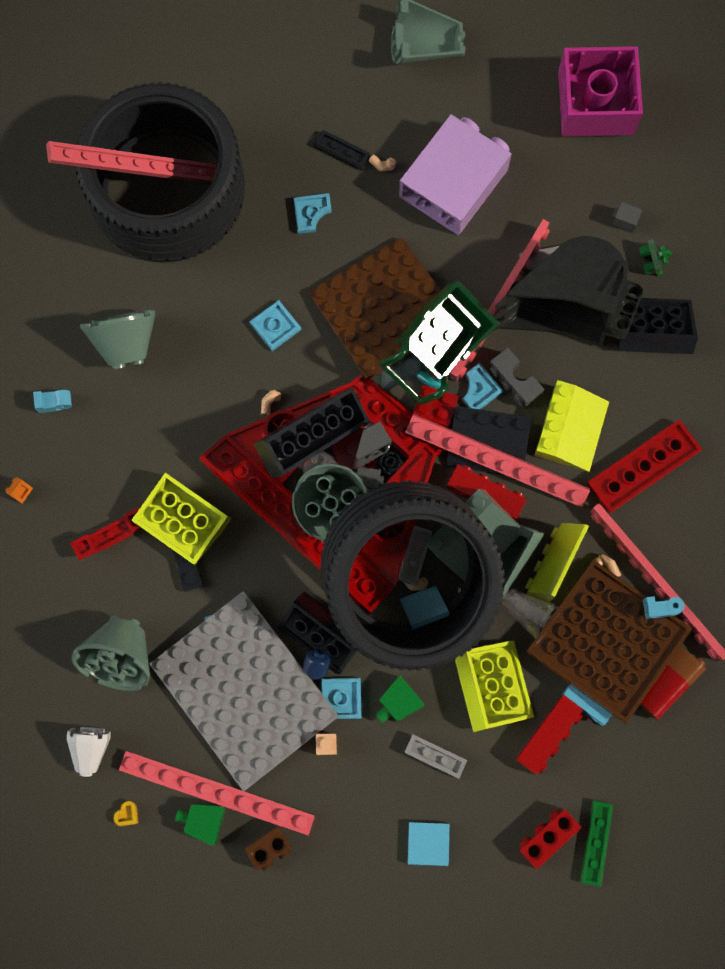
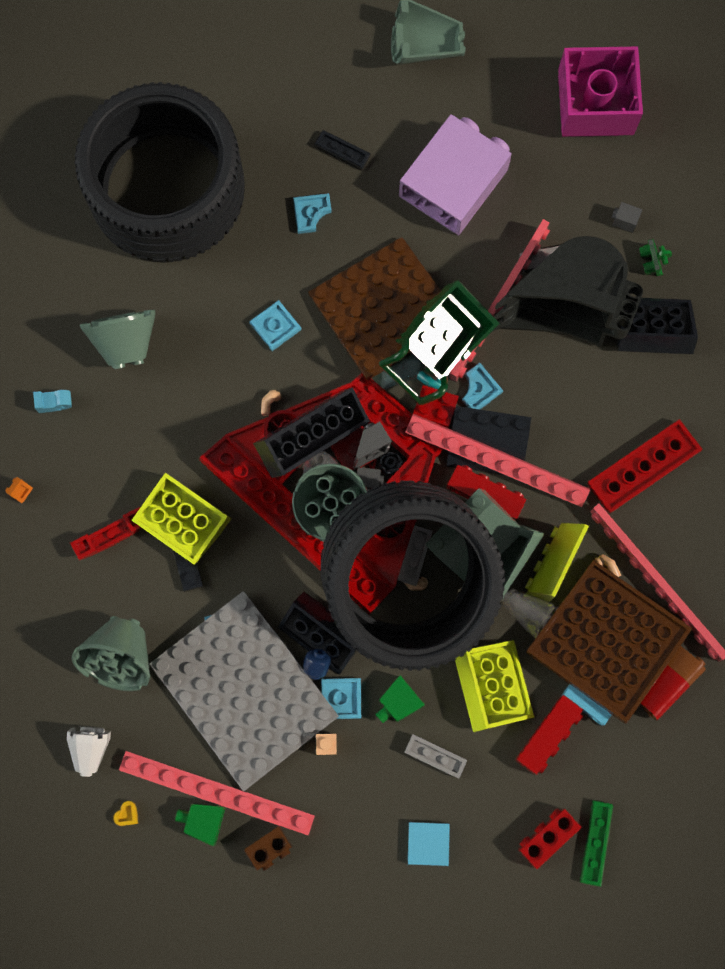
coral plate [46,141,218,184] -> none
light nougat arm [369,155,396,172] -> none
medium azure tile [400,585,450,629] -> none
dark grey arch [489,348,545,408] -> none
neon yellow slope [534,380,609,472] -> none
medium azure leg [643,596,684,619] -> none

